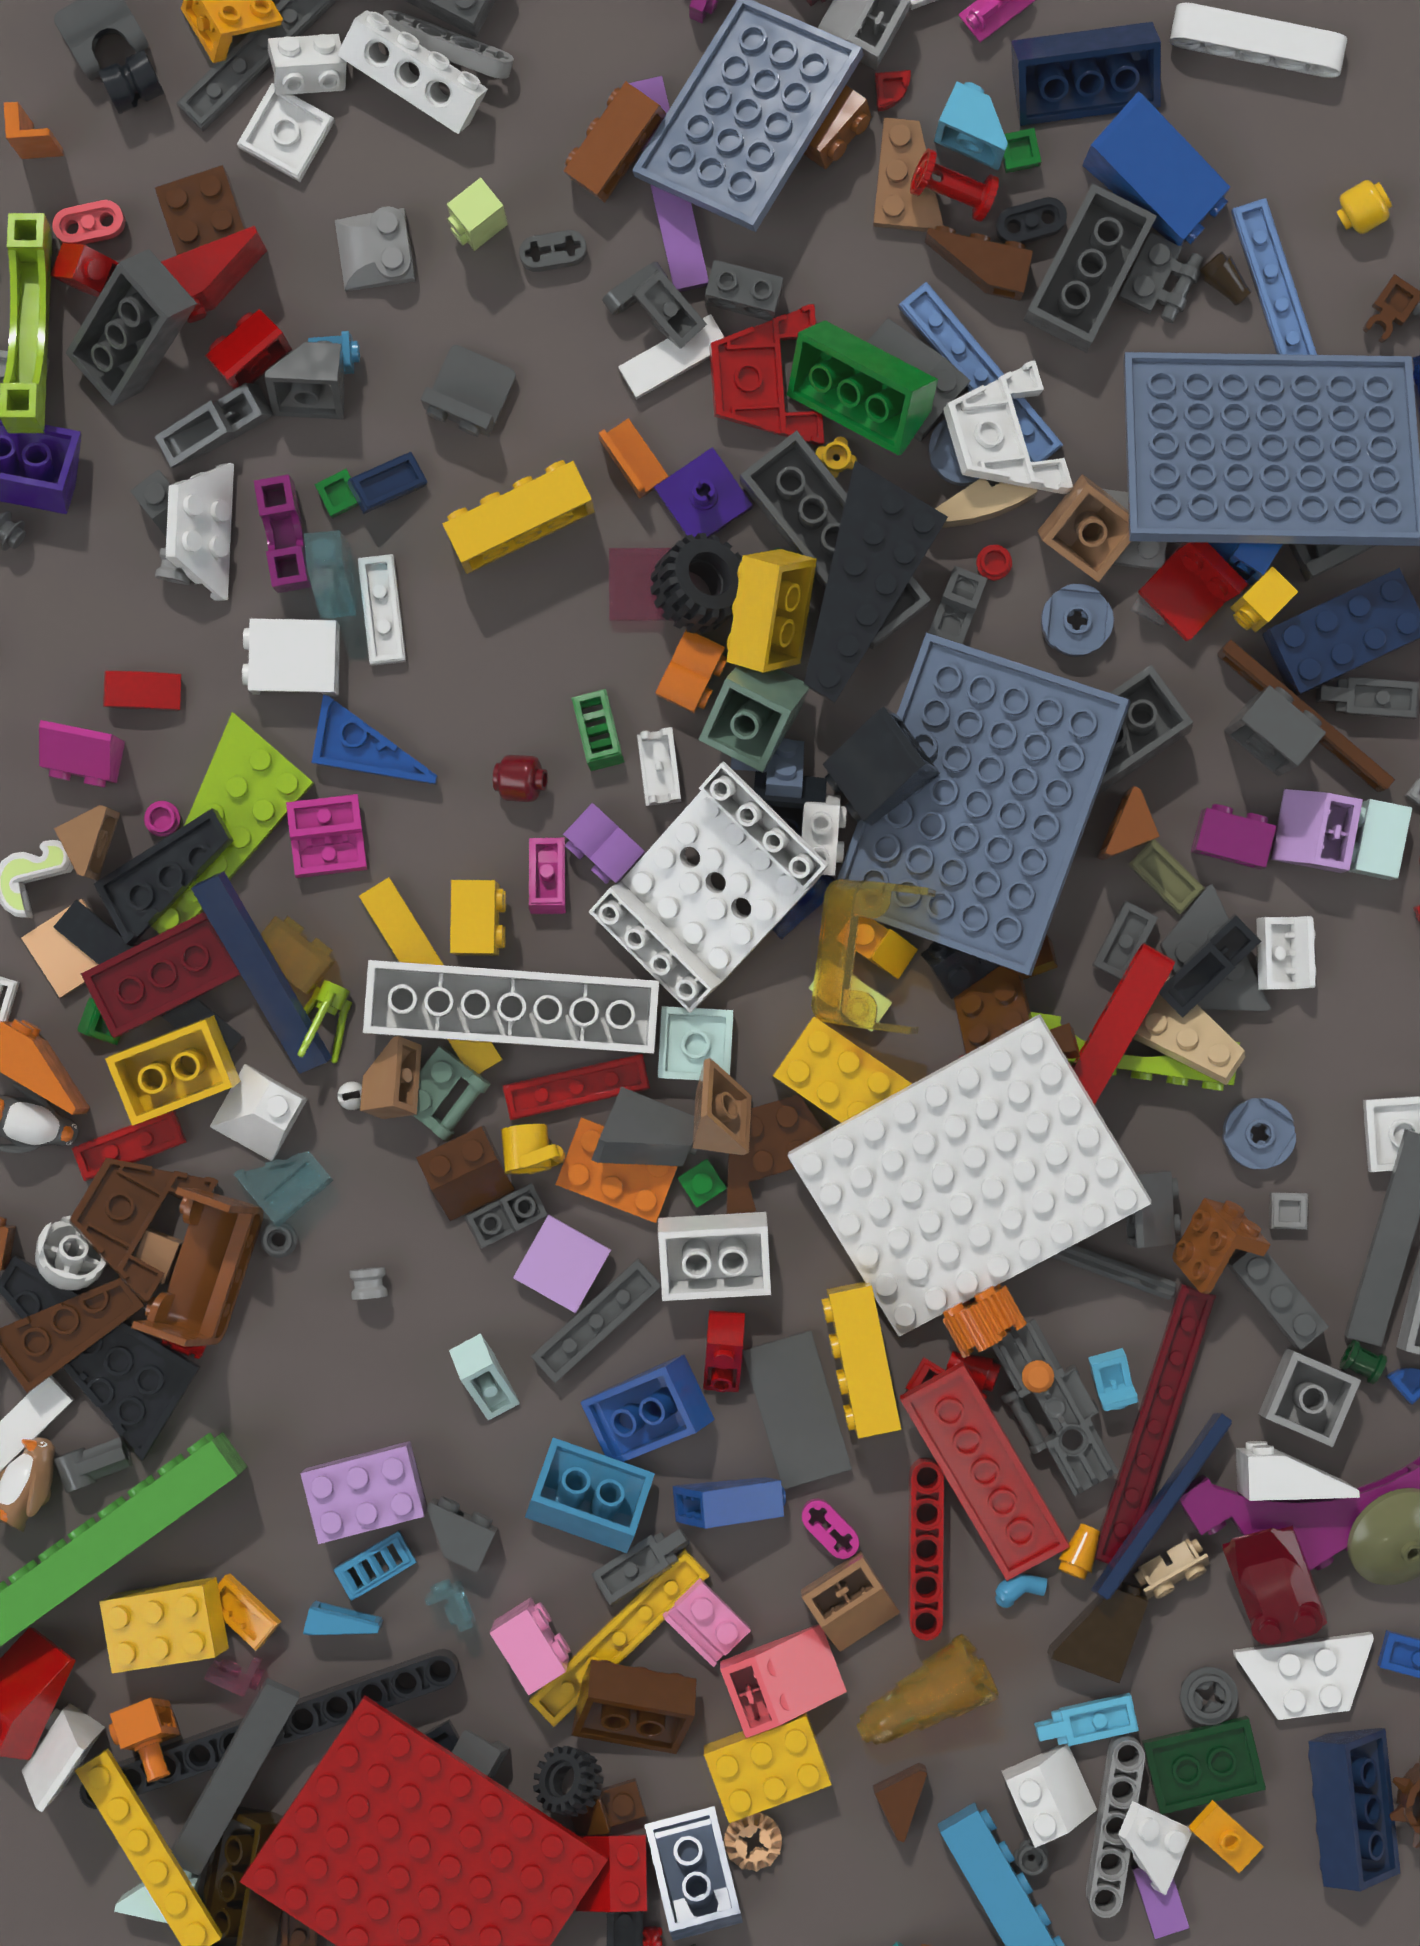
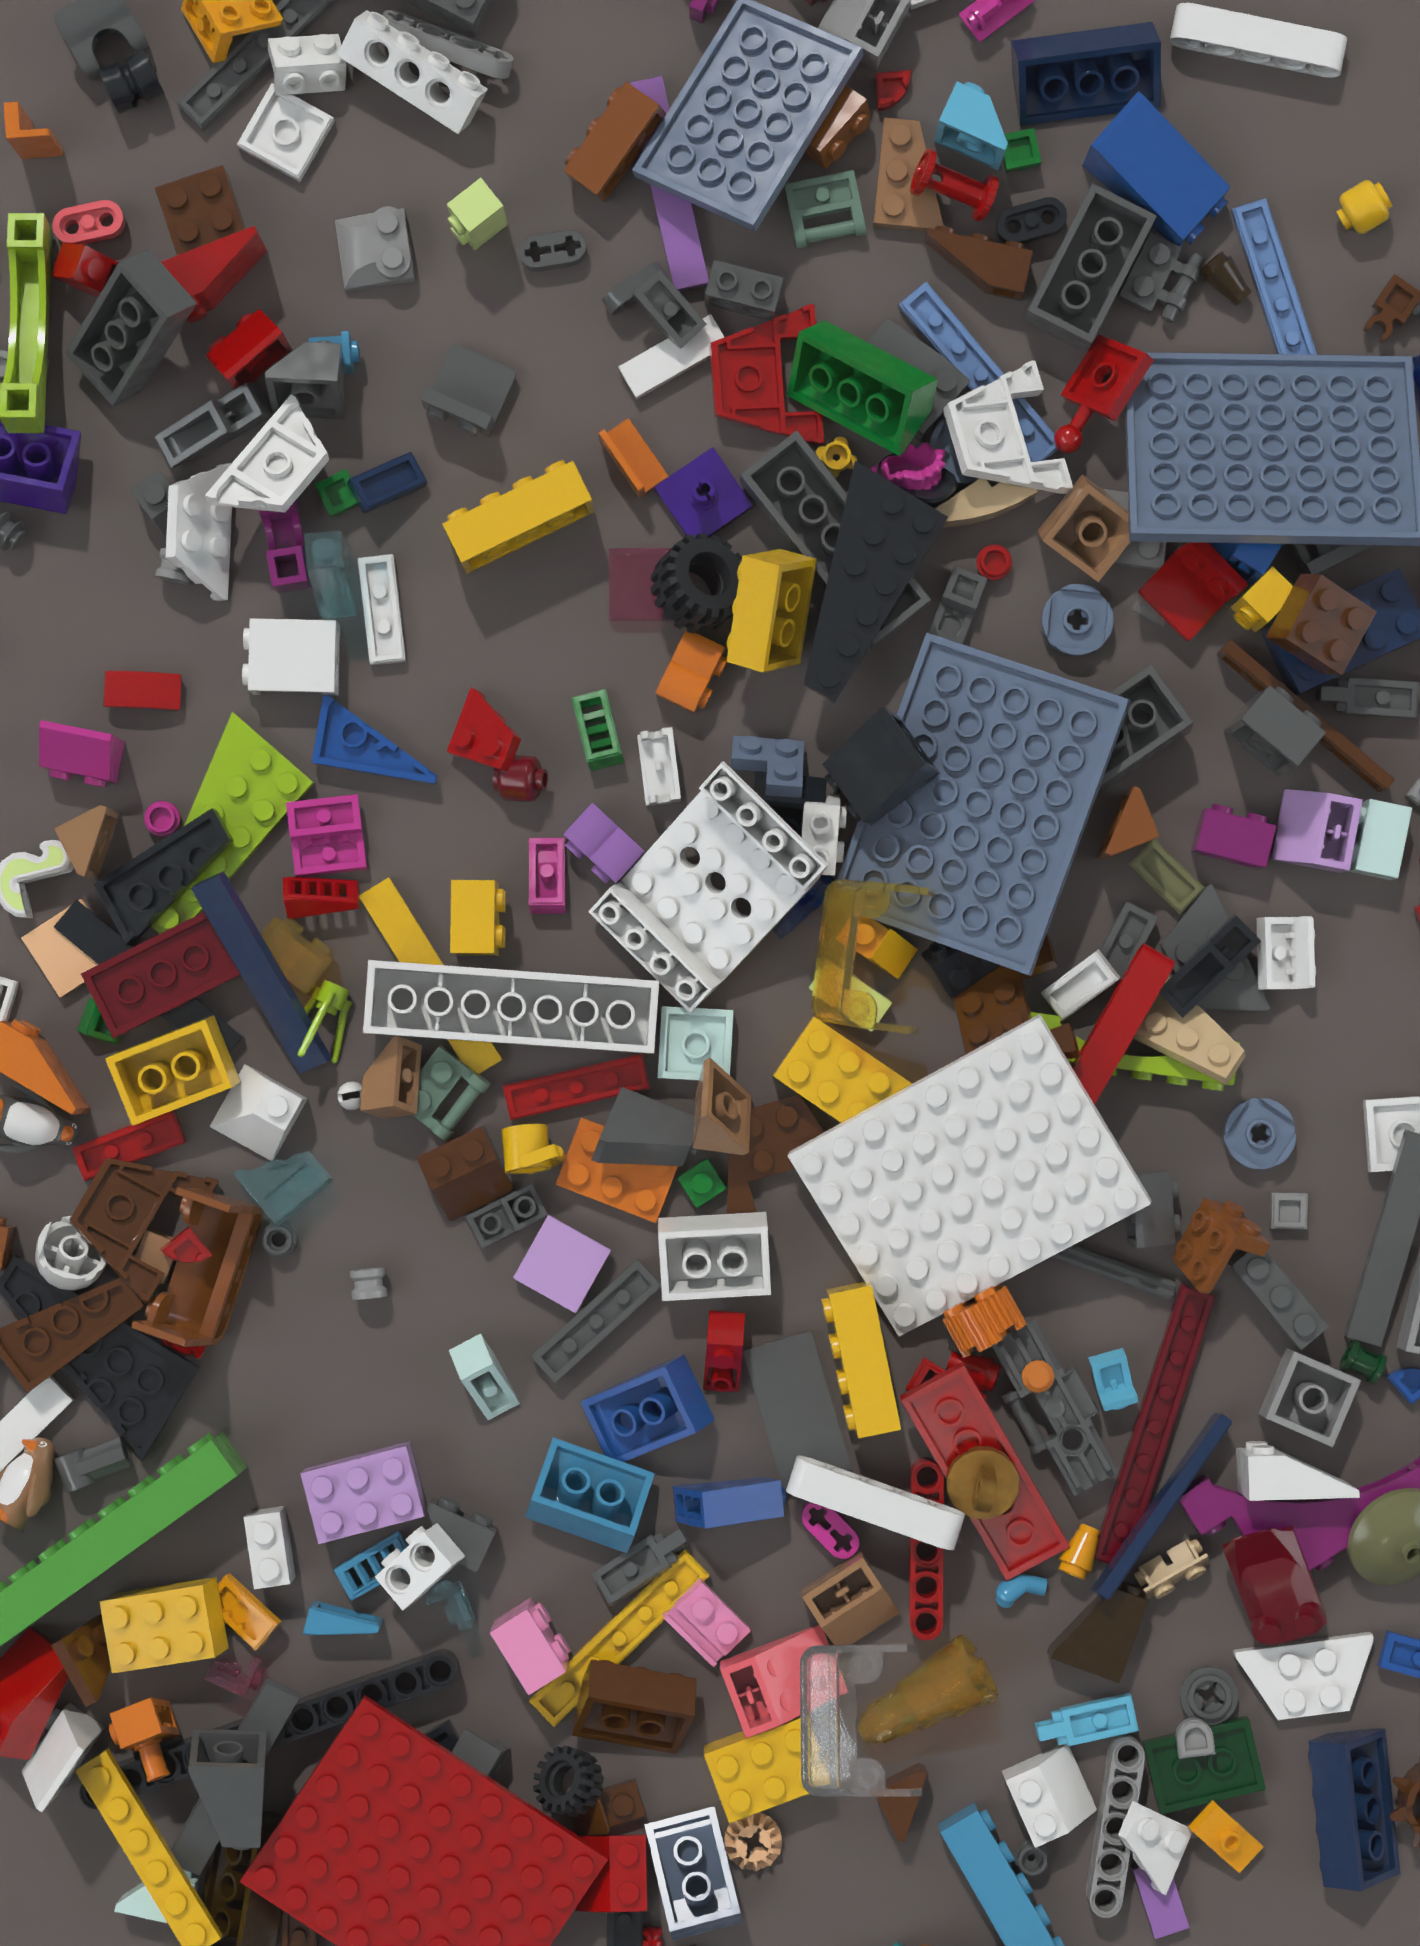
sand green slope [698,665,810,773] -> none
none -> reddish brown wing [51,1614,111,1707]
none -> red tile [160,1226,212,1263]
none -> dark grey slope [188,1729,267,1850]
none -> white wing [205,394,329,513]
none -> white brick [244,1506,296,1589]
none -> red slope [283,877,359,919]
none -> white brick [375,1523,465,1610]
none -> red wing [446,687,521,772]
none -> sand green plate [784,170,866,249]
none -> white beam [786,1455,965,1550]
none -> clear windscreen [800,1644,922,1797]
none -> dark pink hair [871,442,958,503]
none -> pearl gold tile [946,1446,1019,1519]
none -> white tile [1041,949,1121,1021]
none -> red plate [1054,334,1154,453]
none -> light grey tile [1175,1717,1216,1759]
none -> reddish brown brick [1266,574,1377,675]

